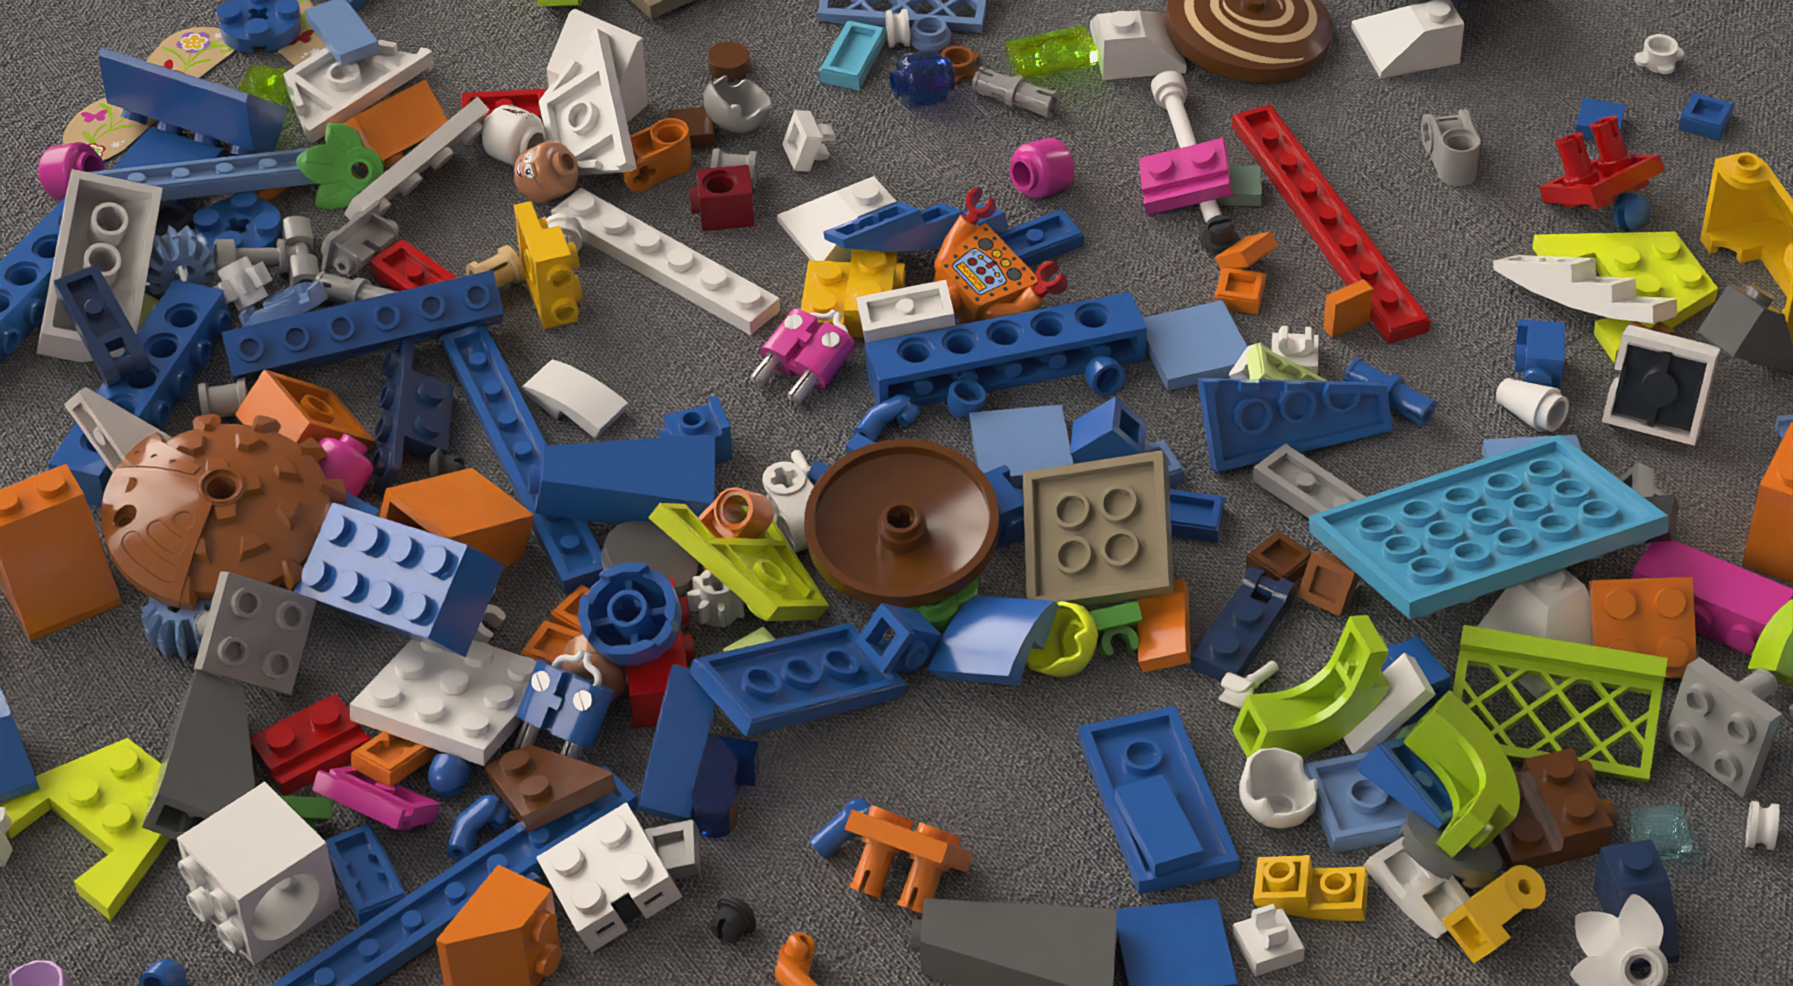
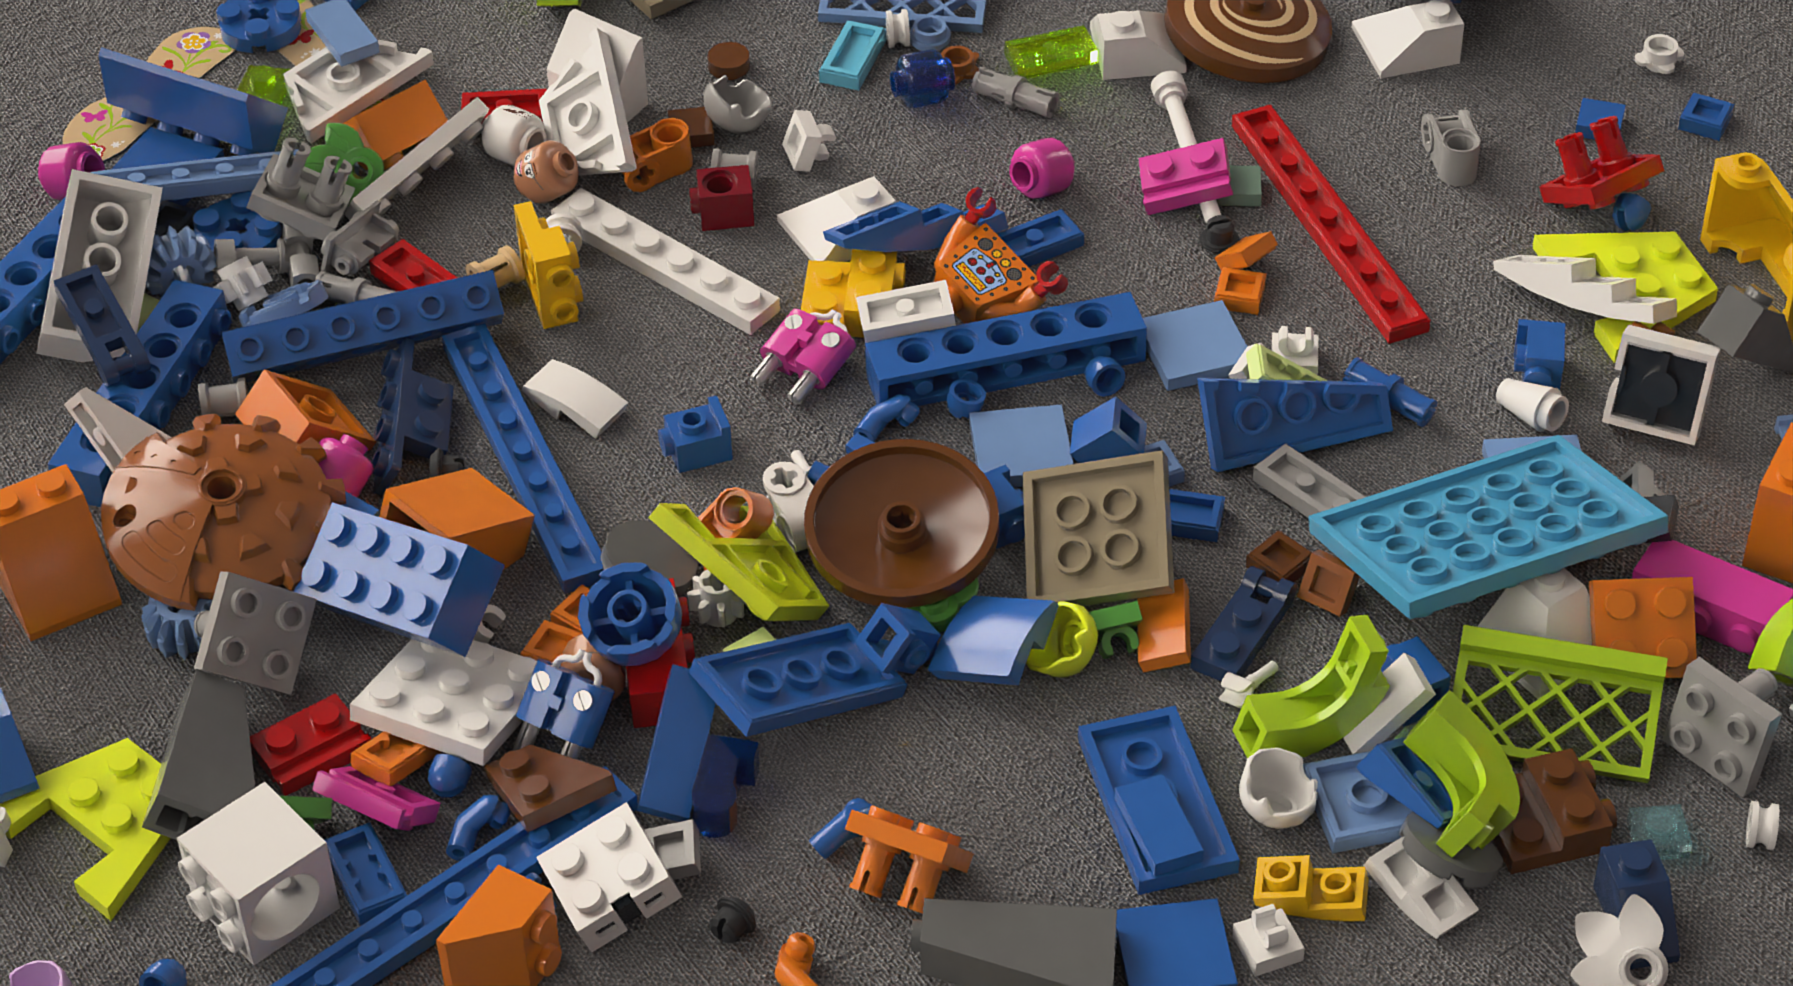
blue slope [528,435,715,525] -> none
orange tile [1323,279,1373,338] -> none
yellow leg [1441,865,1546,964] -> none
none -> light grey plate [246,138,355,241]

